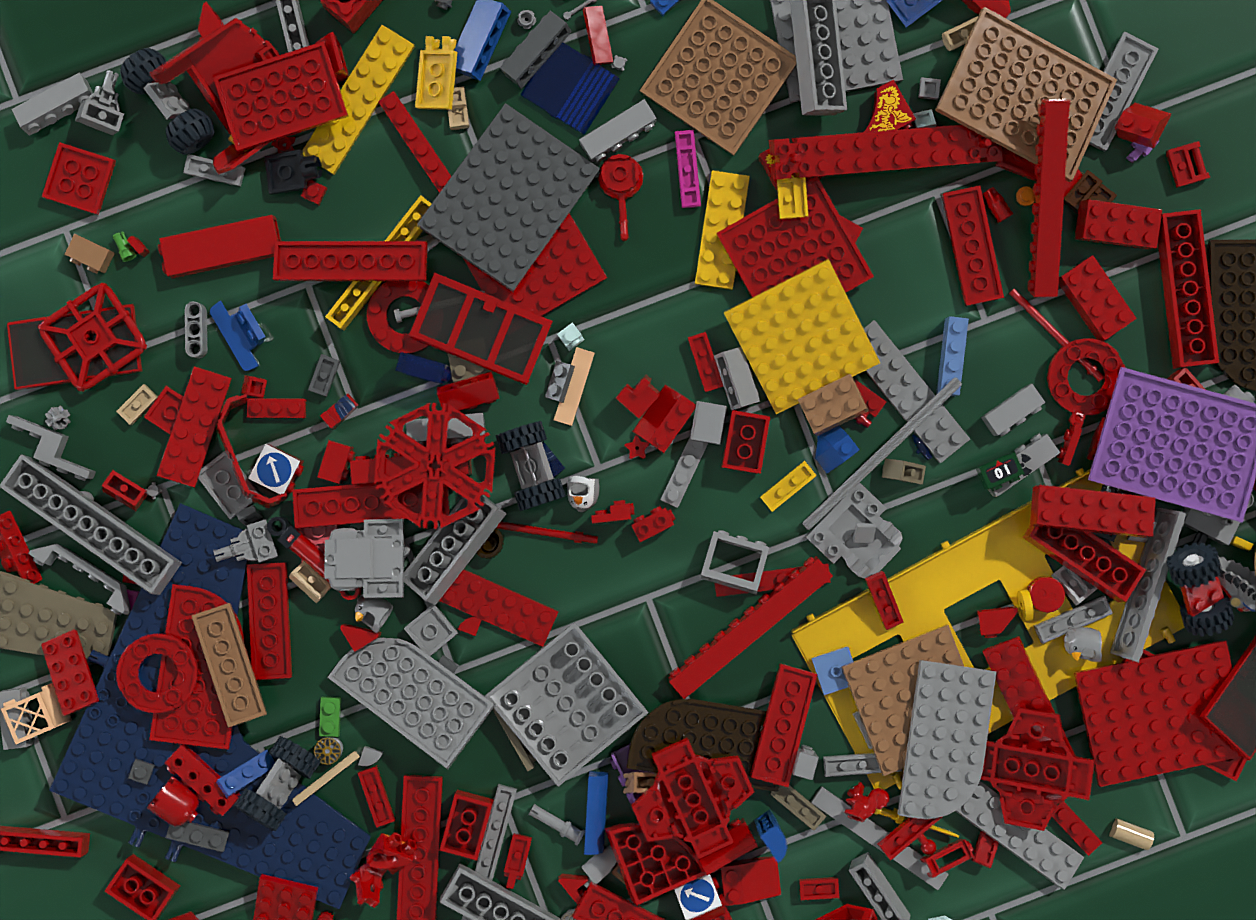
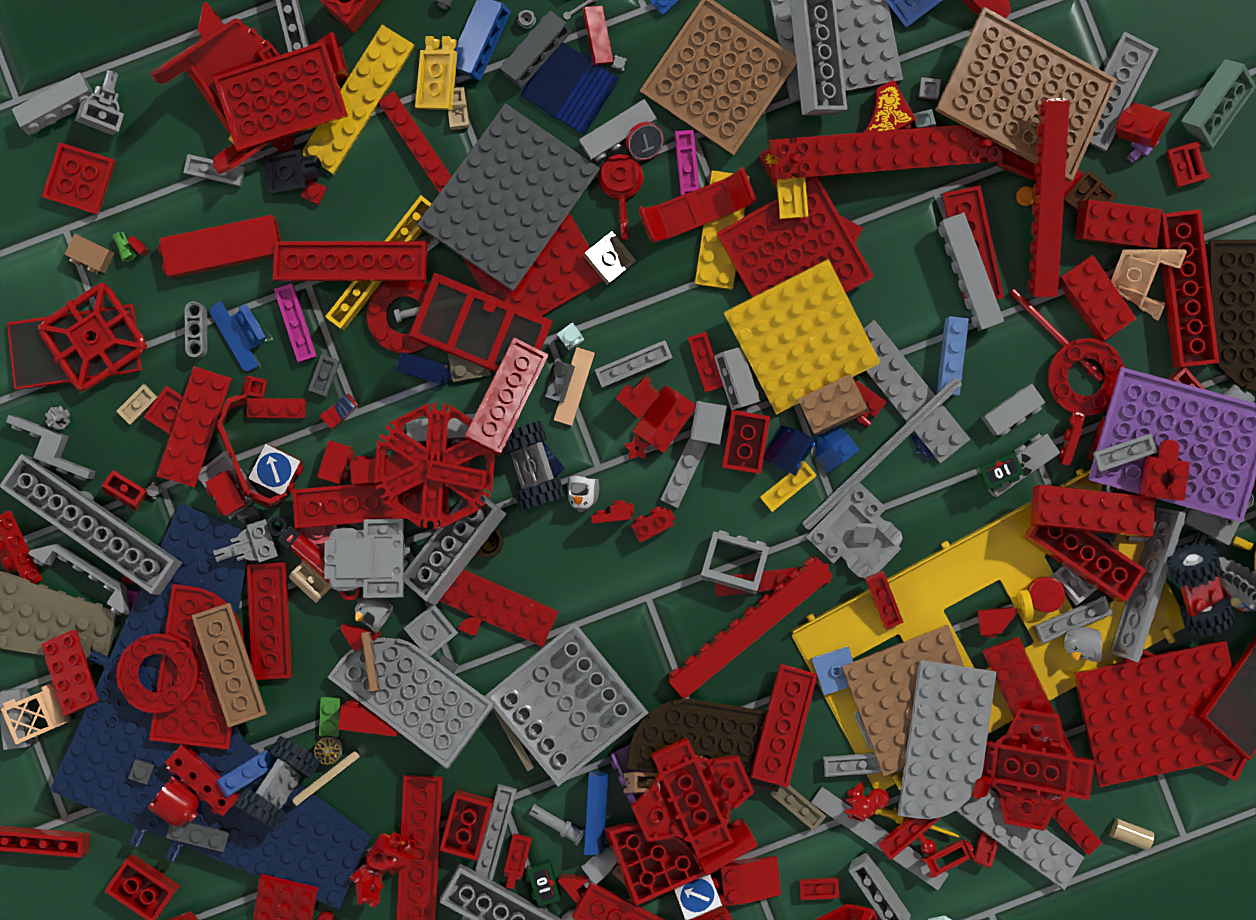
black plate [120,48,214,155] -> none
light grey tile [358,746,383,766] -> none
red plate [358,765,395,828] -> none
red brick [437,371,499,412] -> none
red bar [496,521,598,544] -> none
blue brick [754,809,787,863] -> none
light grey brick [792,745,819,780] -> none
dark tan slope [882,458,926,485] -> none
tan brick [942,16,978,51] -> none
red hinge [983,187,1014,223] -> none
none -> red brick [205,471,249,516]
none -> dark pink plate [274,284,317,362]
none -> red slope [338,698,400,736]
none -> medium nougat tile [361,632,381,691]
none -> red tile [426,460,488,491]
none -> plate [464,337,548,455]
none -> brick [525,859,562,907]
none -> plate [583,231,636,285]
none -> light grey plate [595,340,673,388]
none -> black tile [626,121,664,160]
none -> red windscreen [638,167,756,243]
none -> clear blue slope [763,425,815,476]
none -> light grey brick [938,213,1004,331]
none -> red tile [972,776,993,799]
none -> light grey plate [1093,434,1157,471]
none -> light nougat wing [1111,250,1187,321]
none -> red brick [1139,440,1190,501]
none -> sand green slope [1181,59,1256,148]

